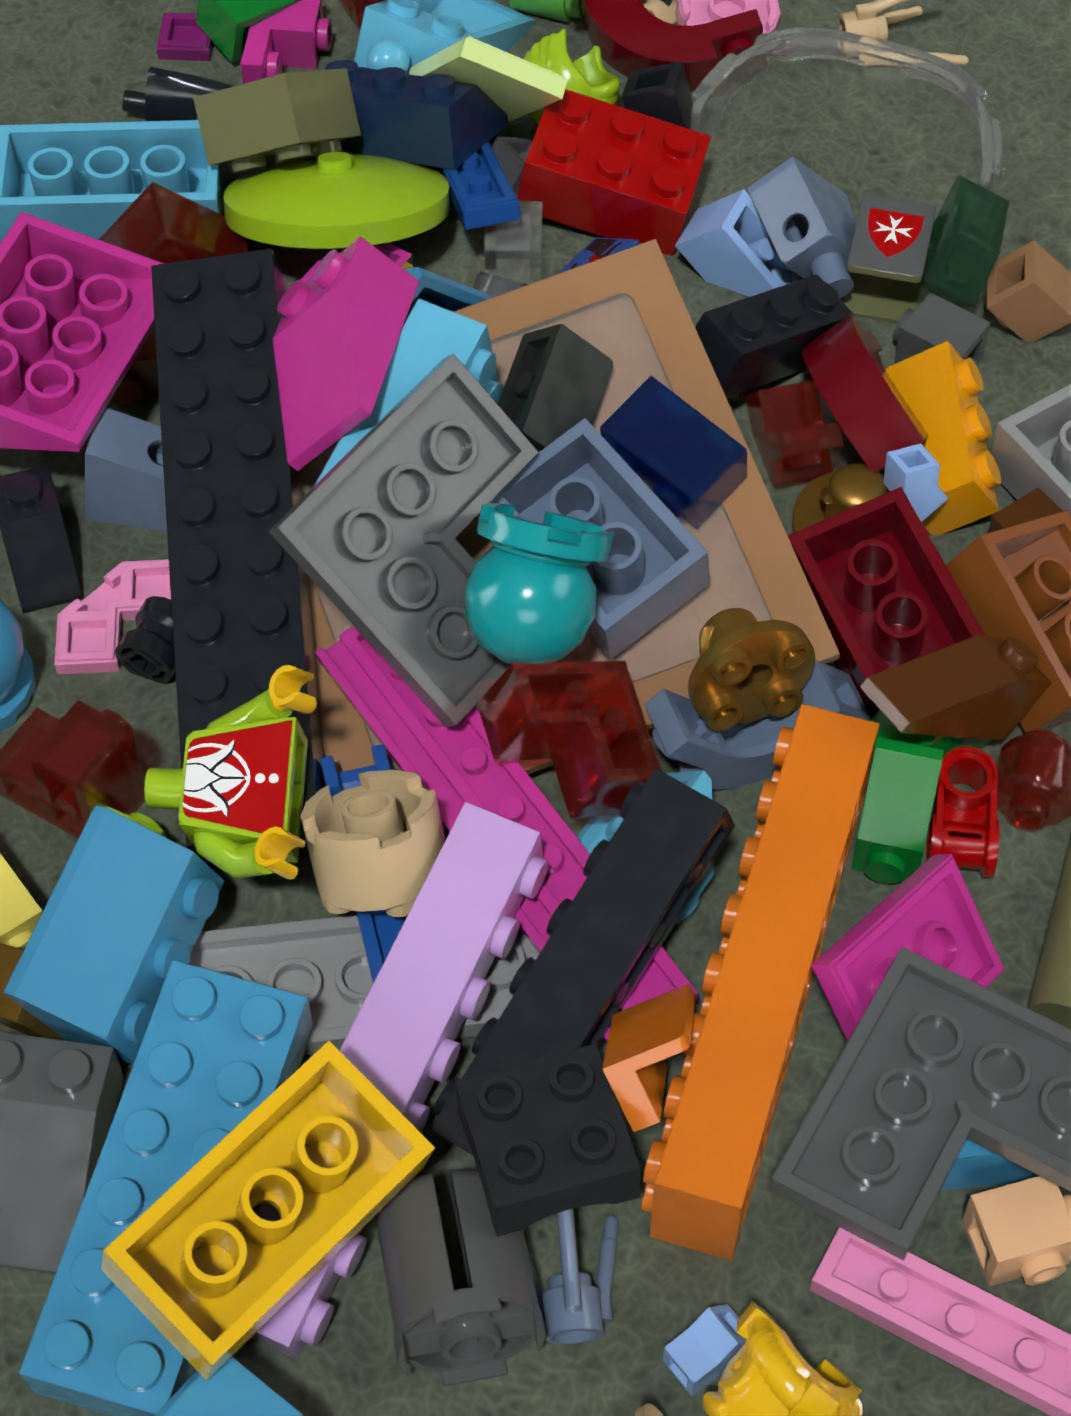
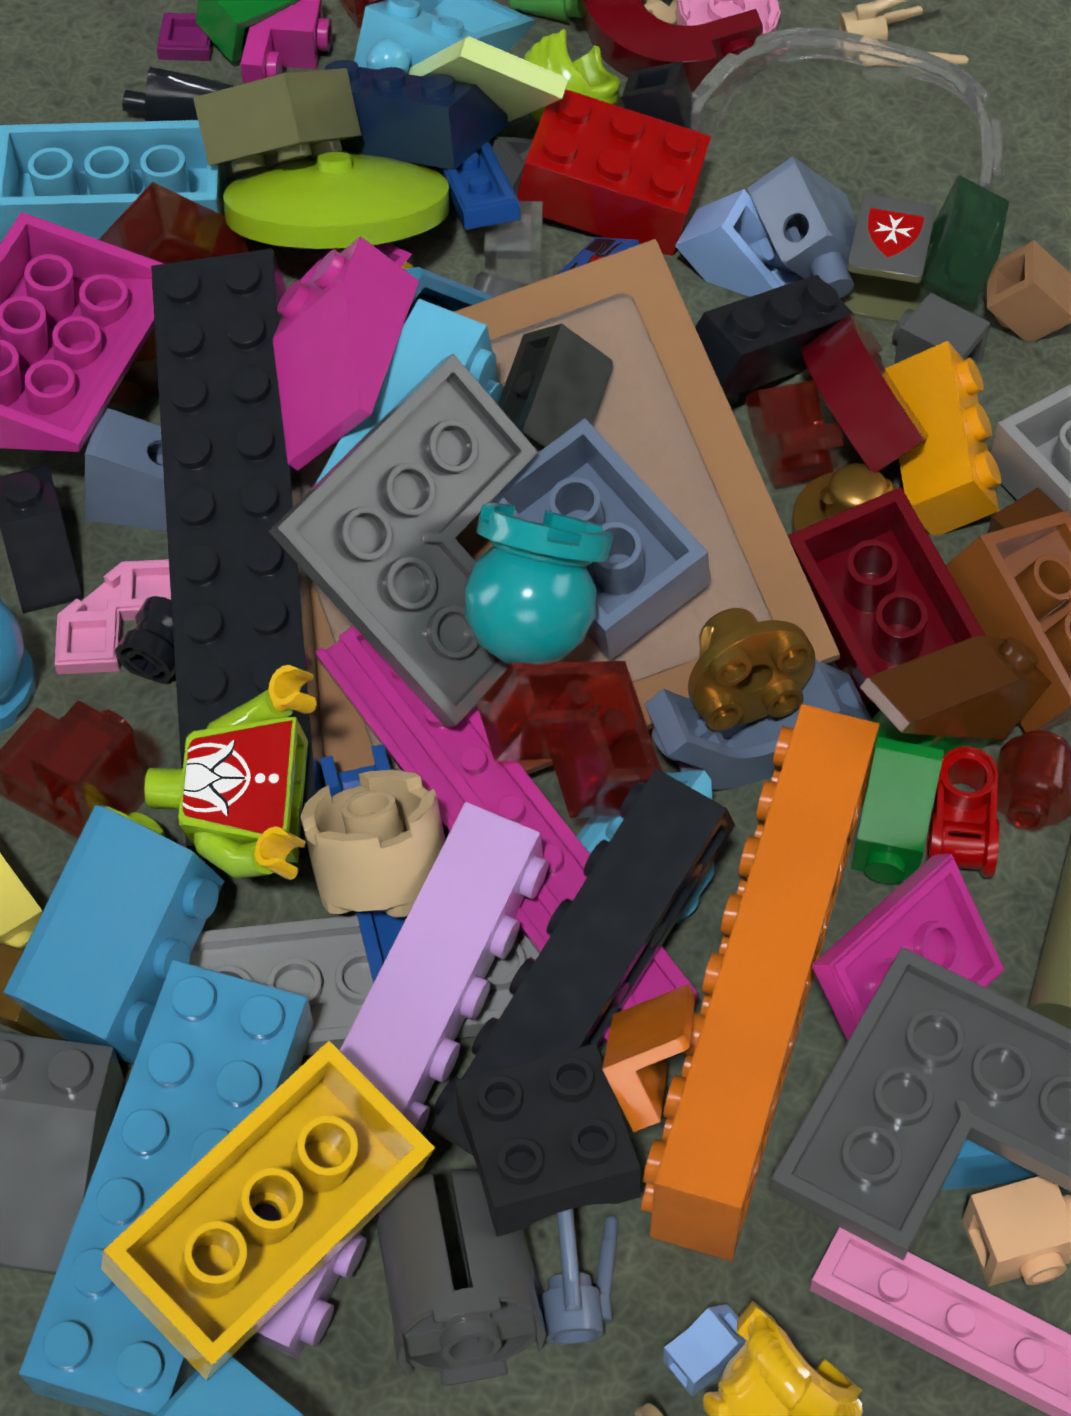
clear blue brick [600,375,747,529] -> none
light blue piece [883,443,949,522] -> none

